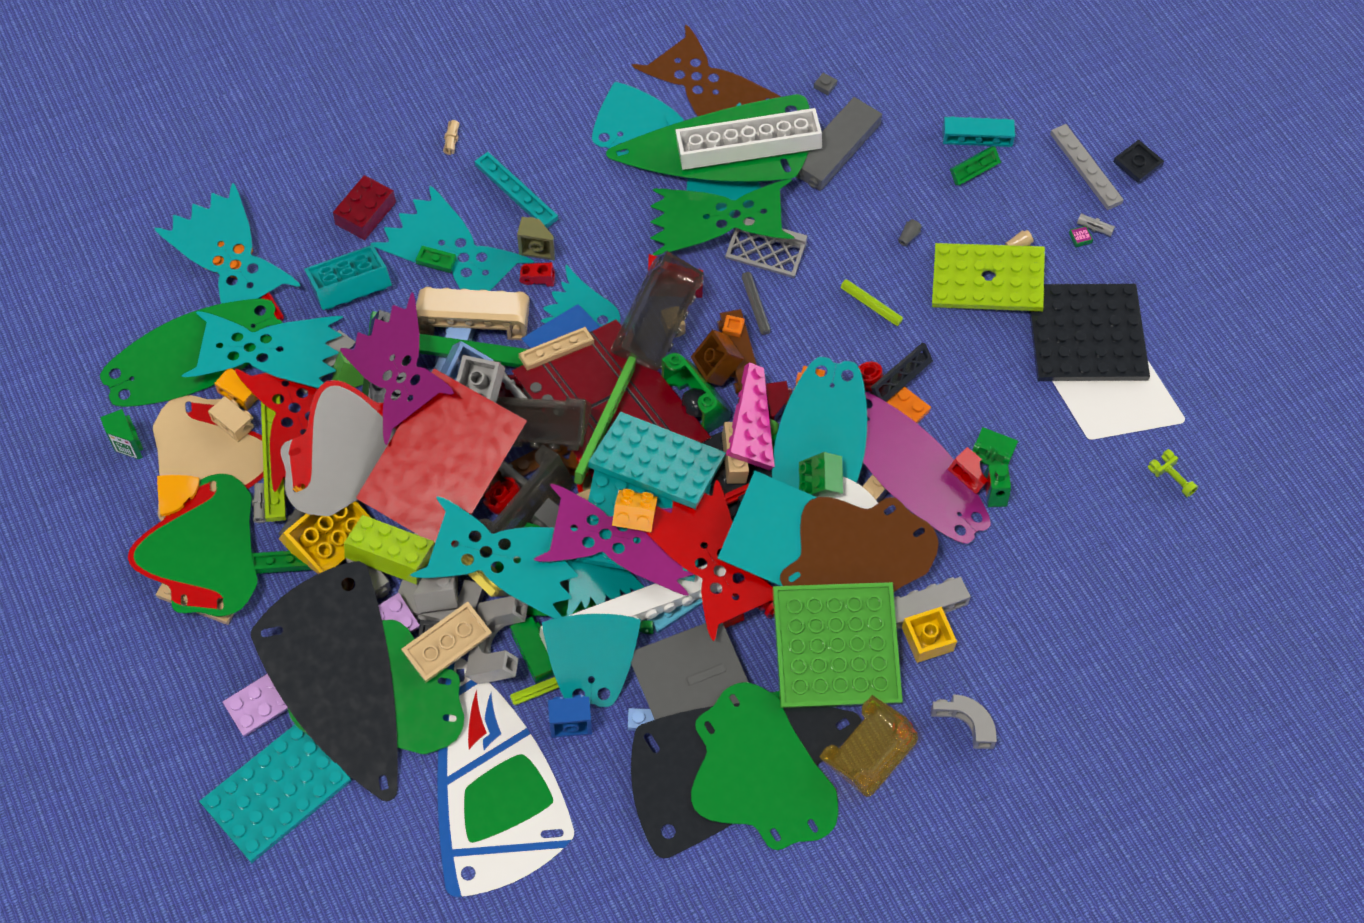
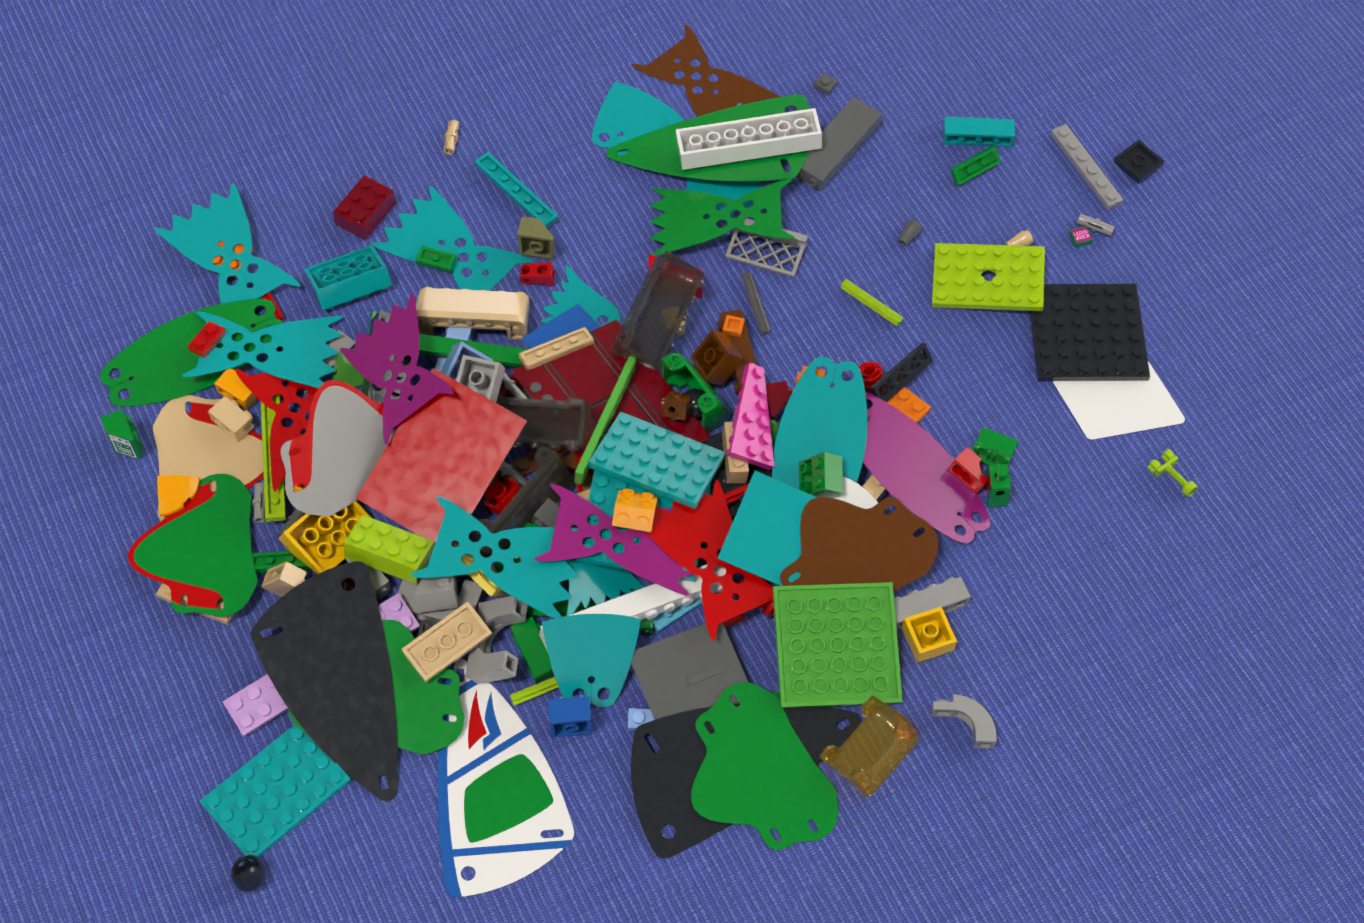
none -> red plate [187,321,226,358]
none -> black helmet [230,855,265,892]
none -> tan brick [262,562,306,597]
none -> reddish brown brick [661,391,691,420]

